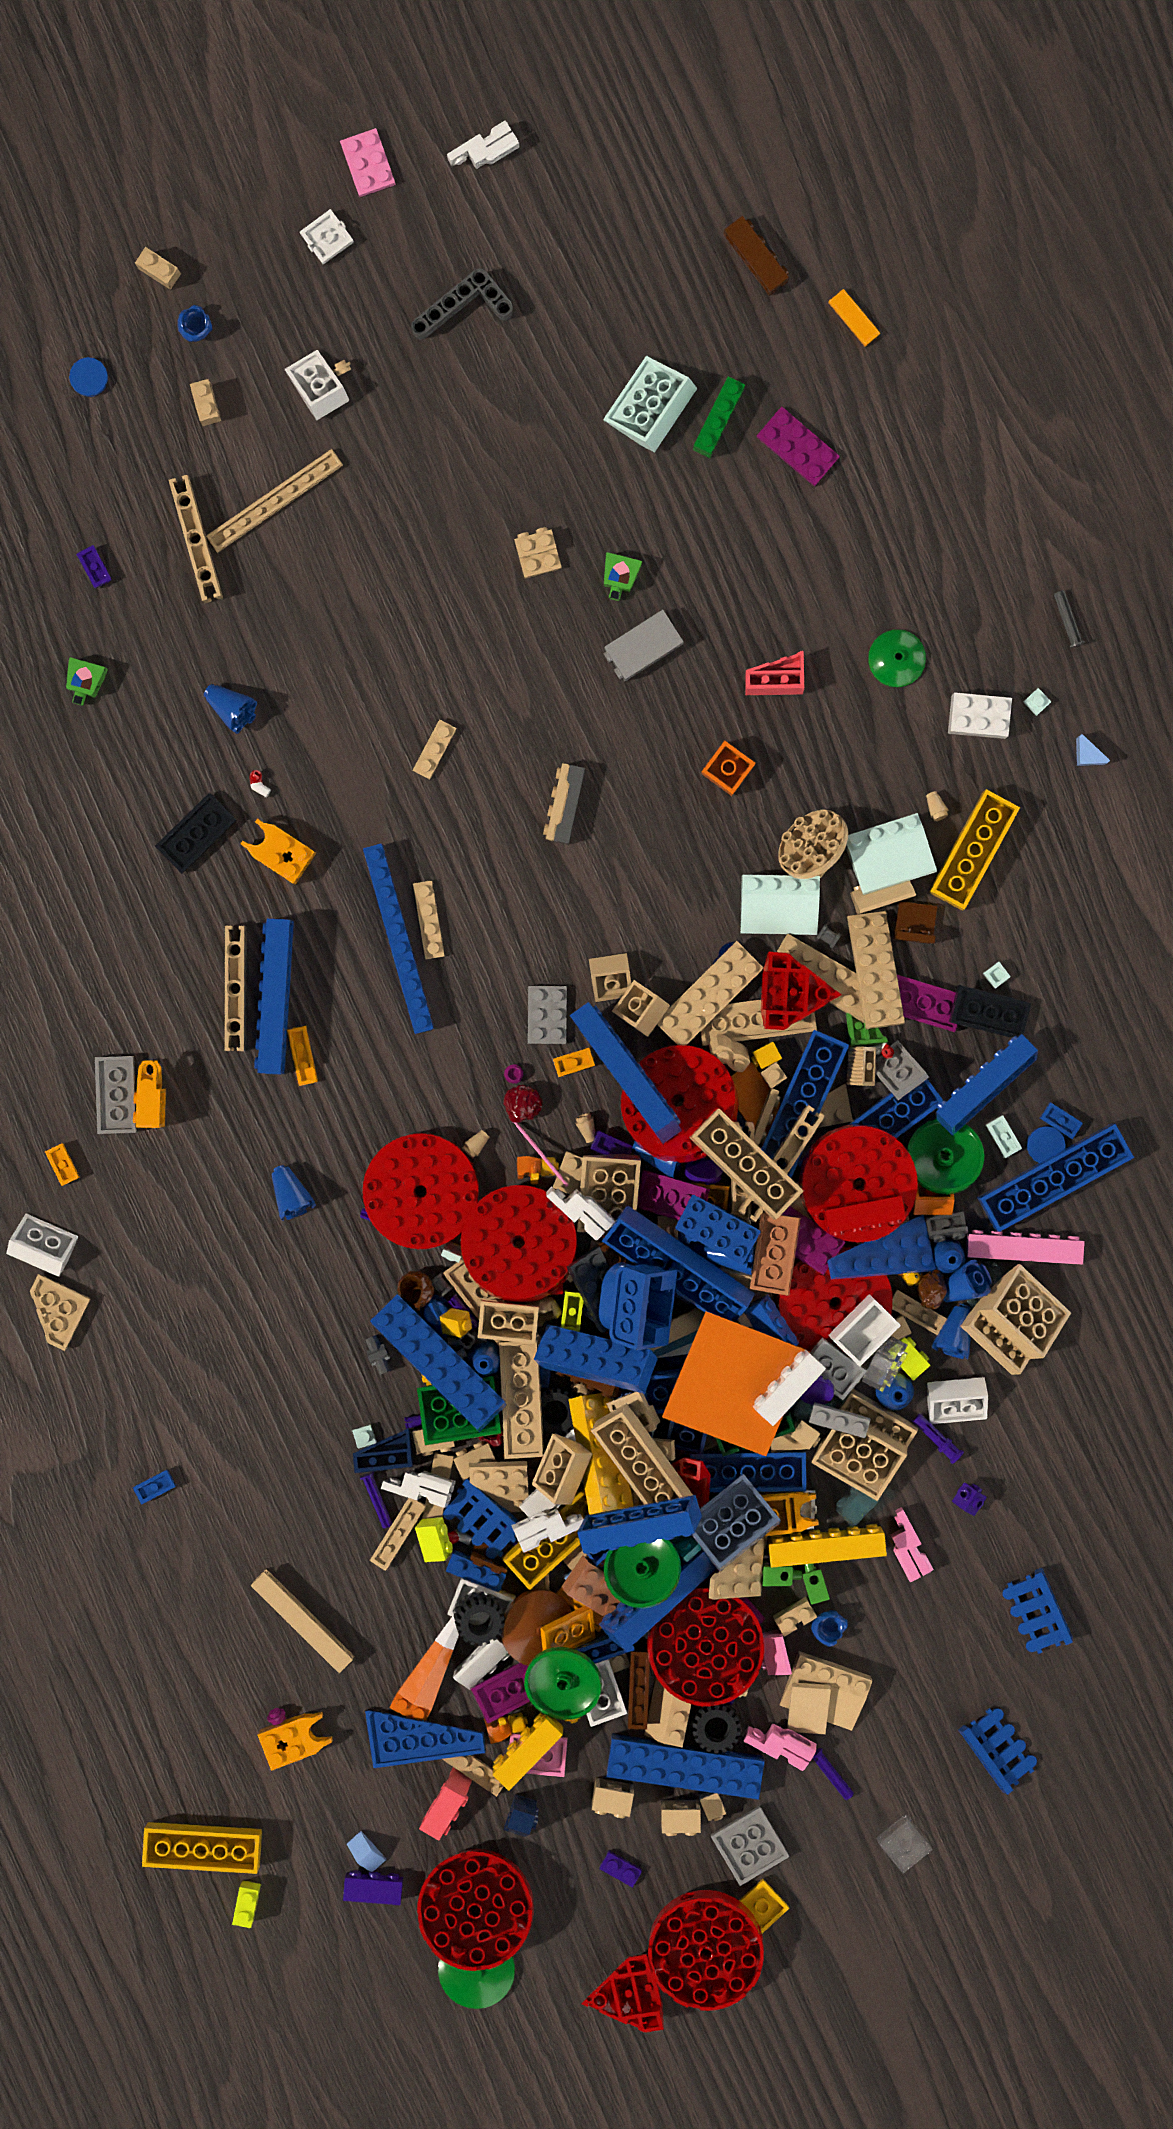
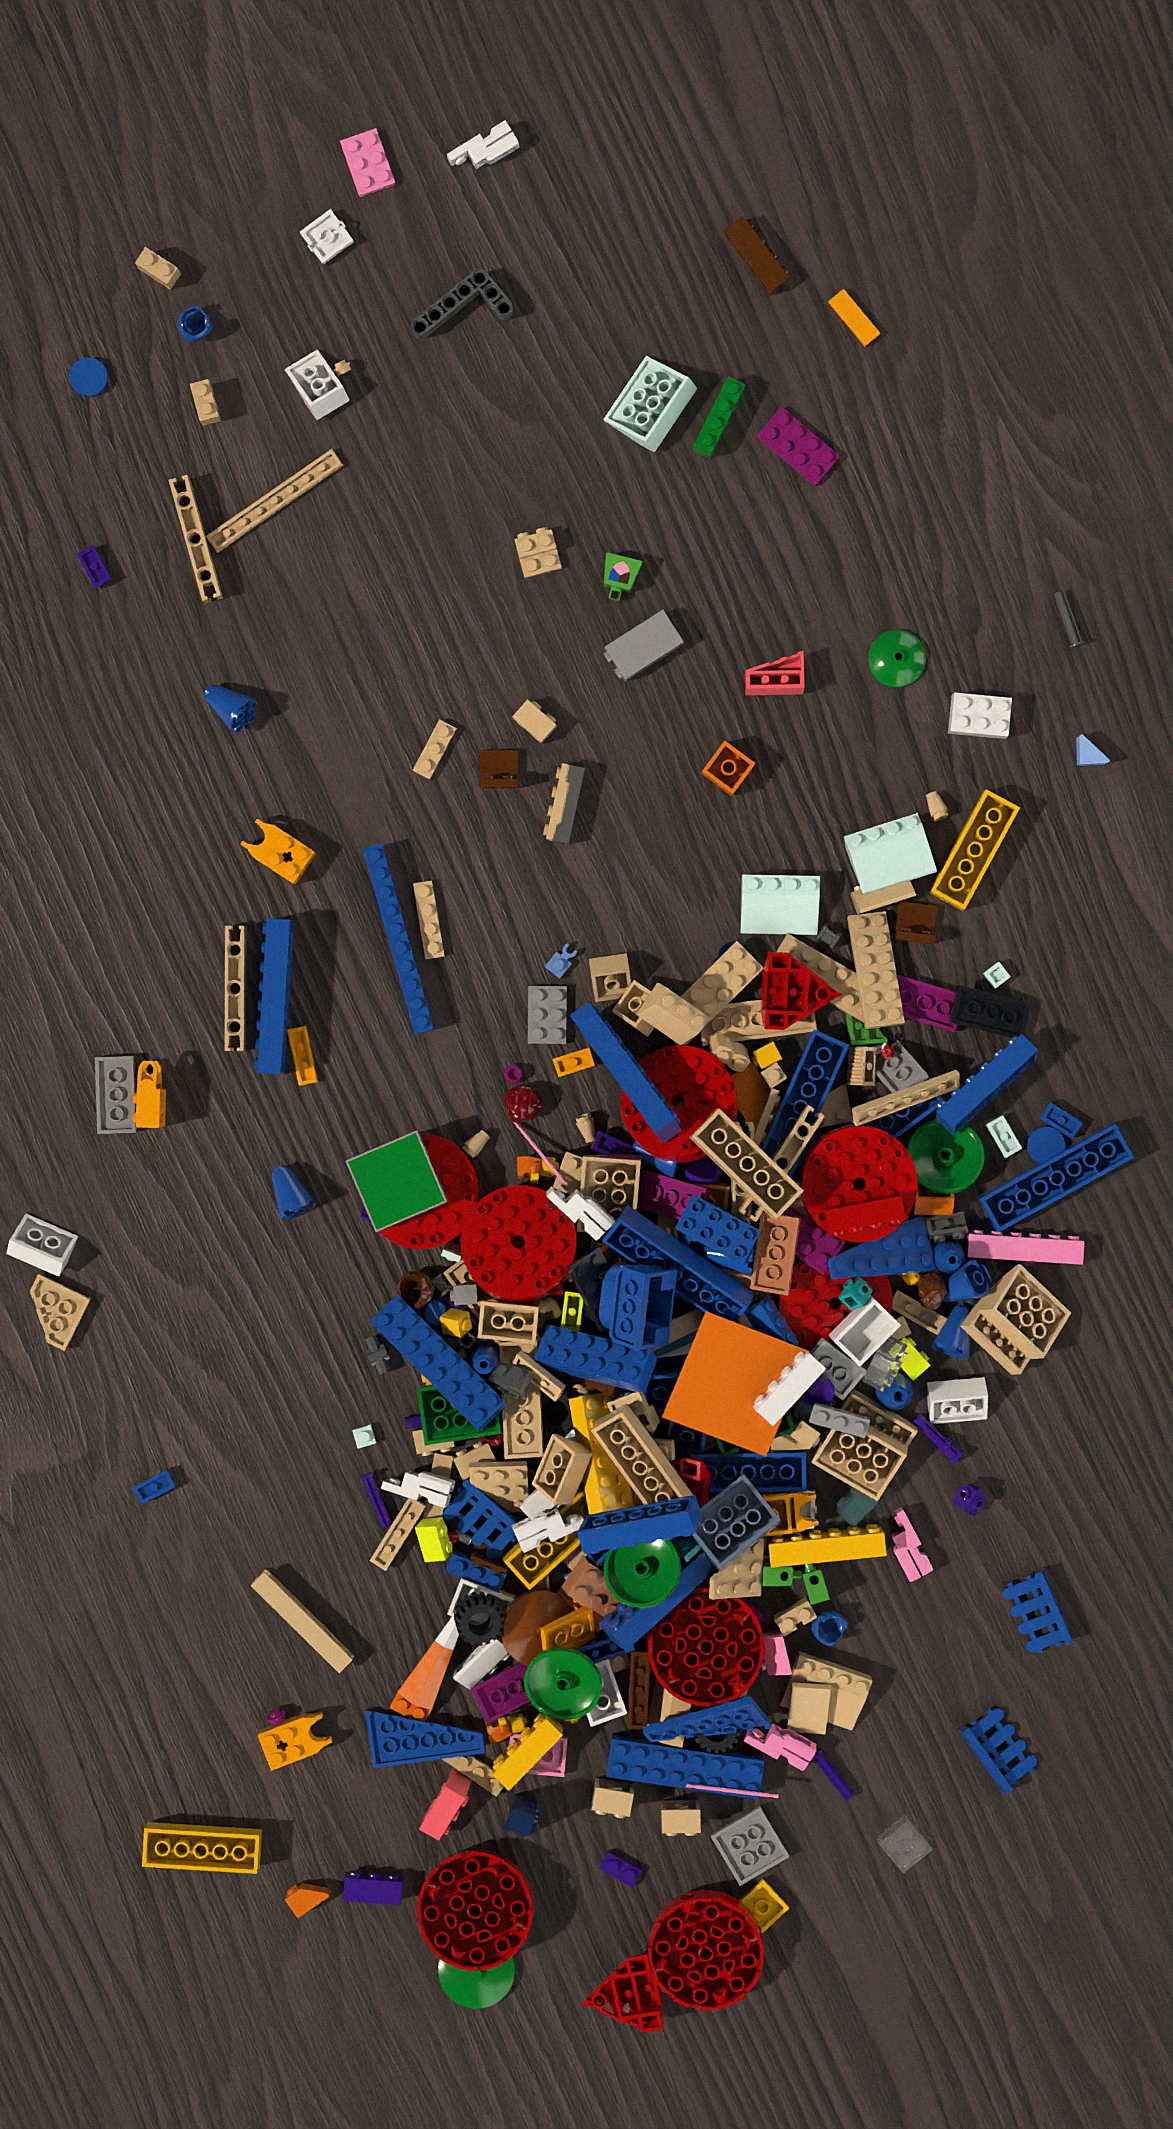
light orange plate [45,1143,80,1186] -> none
bright green torso [66,657,108,706] -> none
black plate [155,792,237,874] -> none
neon yellow brick [232,1880,261,1928] -> none
arm [249,770,271,798] -> none
light blue slope [347,1831,386,1872] -> none
dark blue wedge [353,1428,414,1473] -> none
tan brick [699,1792,726,1821] -> none
tan bracket [778,810,848,879] -> none
light aqua plate [1023,688,1051,716] -> none
none -> orange slope [285,1883,331,1918]
none -> green tile [346,1130,448,1232]
none -> light grey brick [450,1284,478,1305]
none -> reddish brown bracket [479,750,518,789]
none -> dark grey bracket [488,1362,533,1400]
none -> tan brick [512,699,557,744]
none -> tan plate [512,1350,566,1402]
none -> medium blue plate [545,943,577,979]
none -> tan slope [636,982,709,1045]
none -> blue wing [643,1696,772,1742]
none -> bright pink piece [686,1783,778,1798]
none -> teal brick [838,1277,873,1311]
none -> tan tile [852,1070,960,1126]

